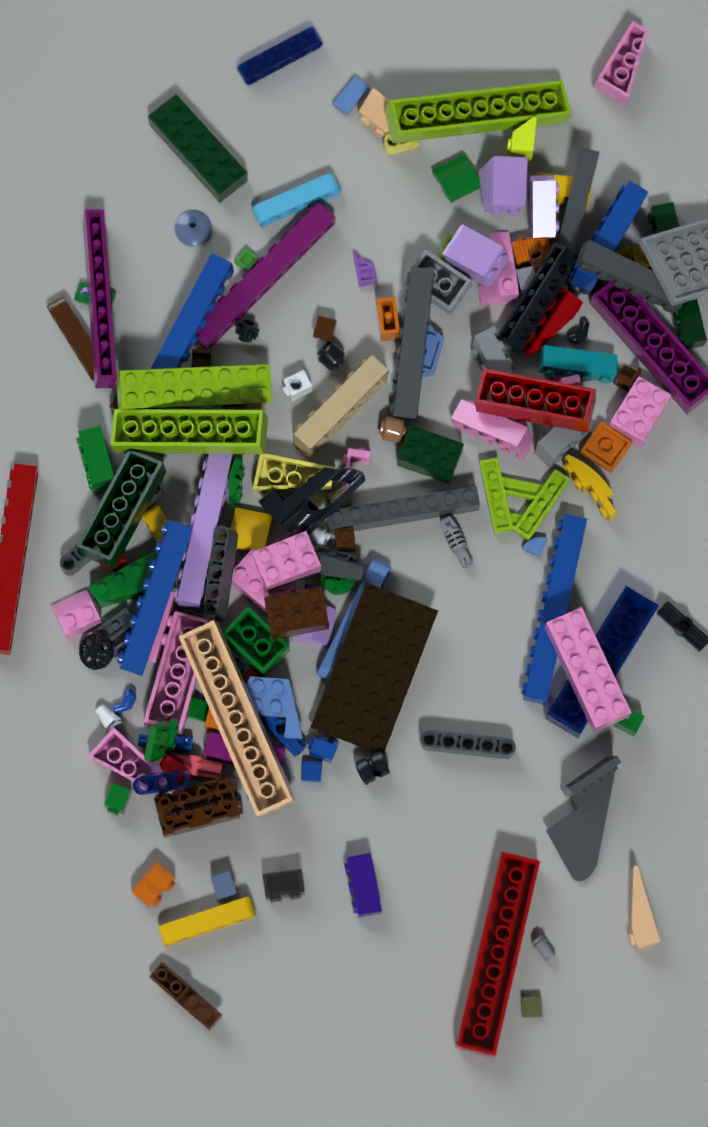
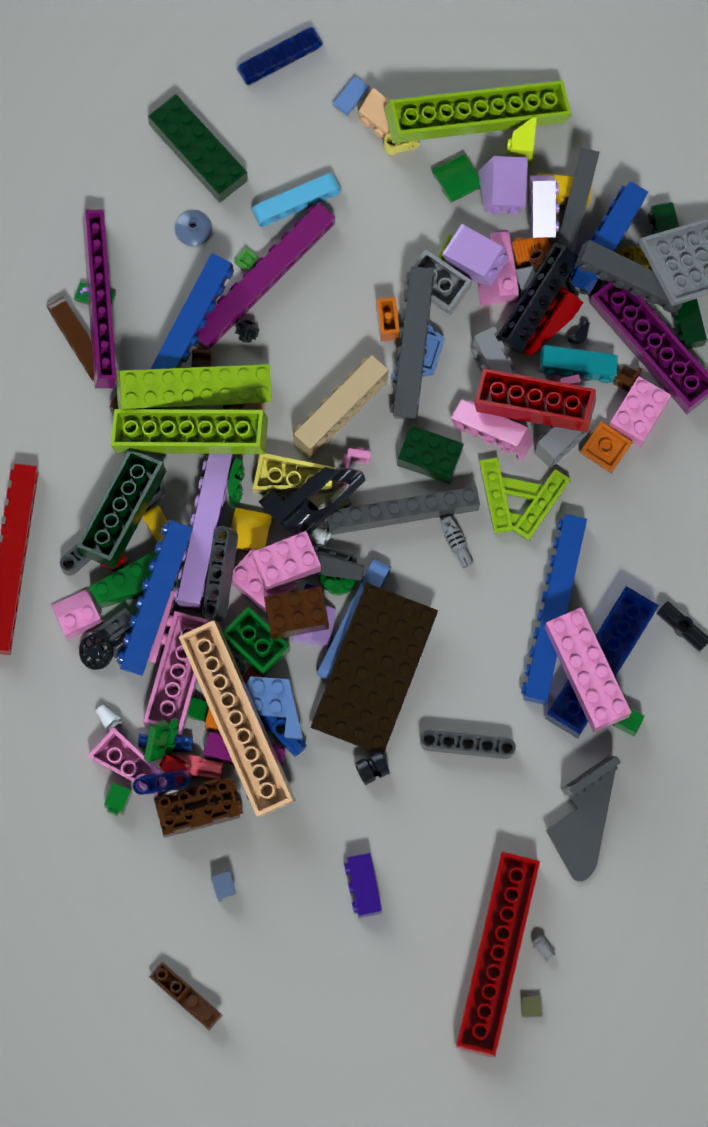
green brick [76,426,114,495] -> none
blue arm [112,689,136,714] -> none
orange brick [131,861,176,908] -> none
yellow beam [158,897,256,947] -> none
clear smoke brick [262,869,305,903] -> none
white brick [282,370,312,401] -> none
blue tile [301,761,322,783] -> none
blue brick [307,737,338,763] -> none
reddish brown panel [313,315,337,344] -> none
black head [317,342,345,370] -> none
reddish brown brick [334,527,356,552] -> none
medium lavender tile [353,253,377,287] -> none
medium nougat head [379,417,407,443] -> none
medium blue tile [523,537,547,557] -> none
yellow slope [563,455,617,522] -> none
bright pink wedge [593,21,648,106] -> none
light nougat slope [628,865,661,950] -> none

